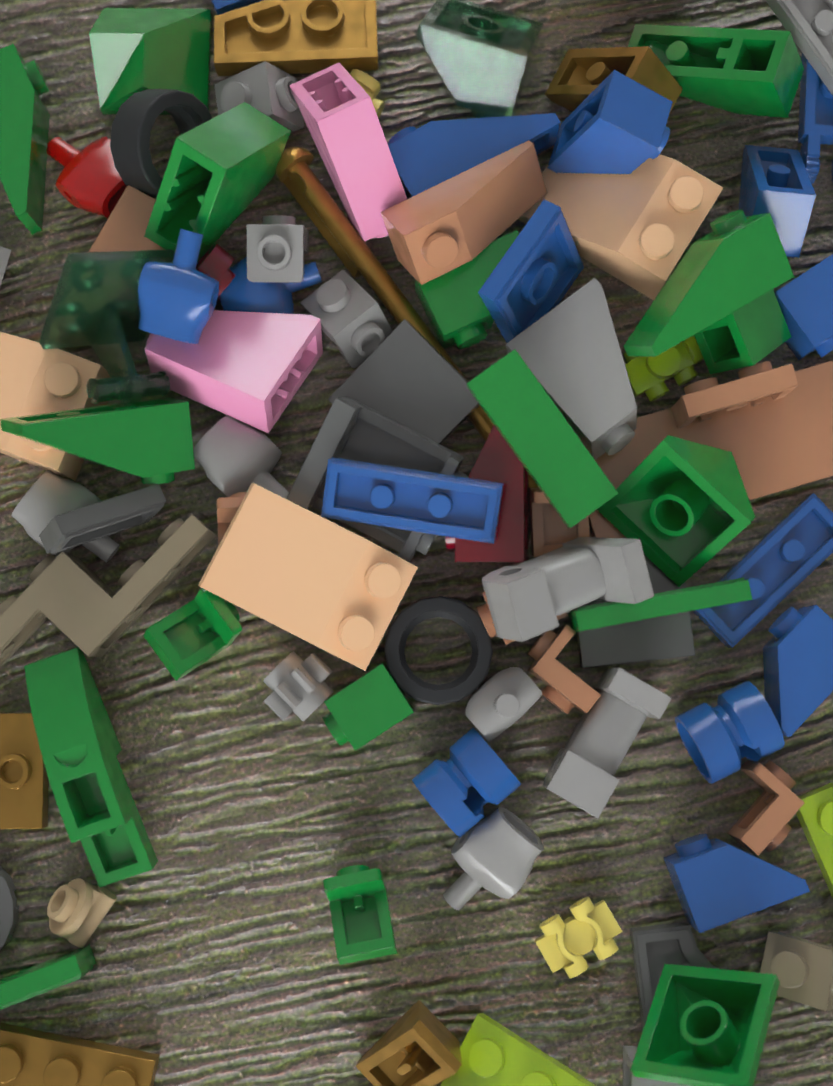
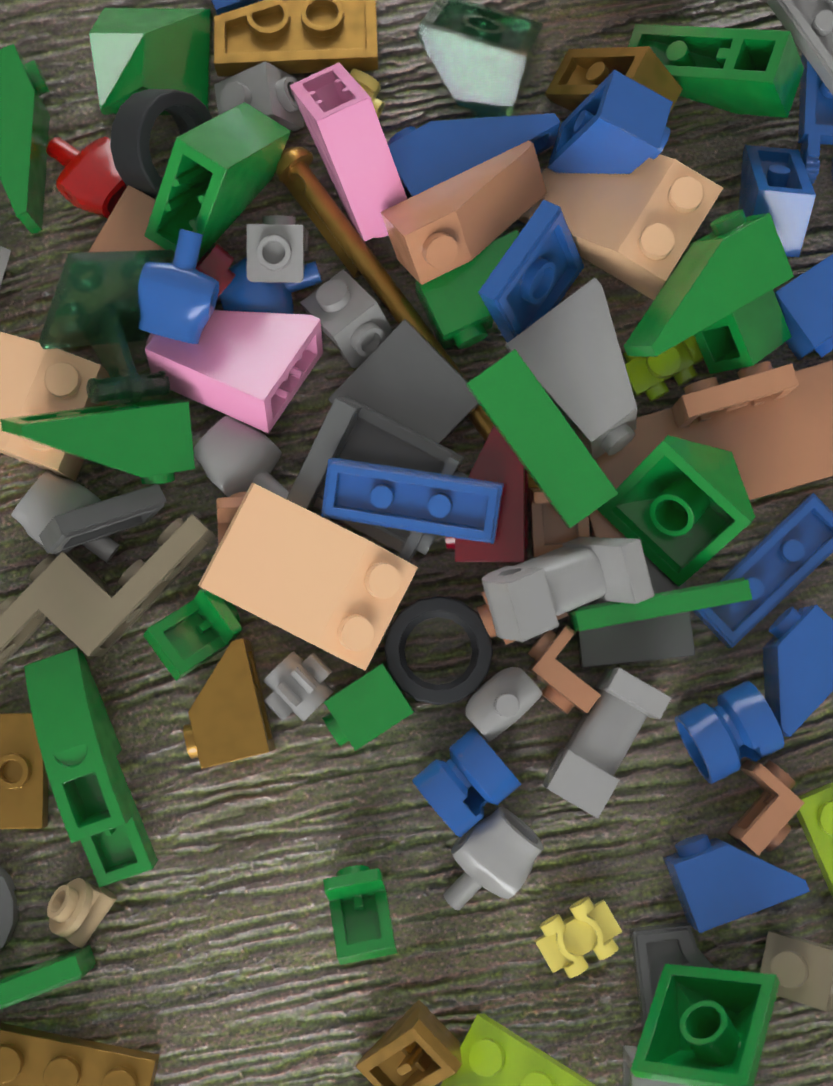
none -> pearl gold slope [183,638,276,769]

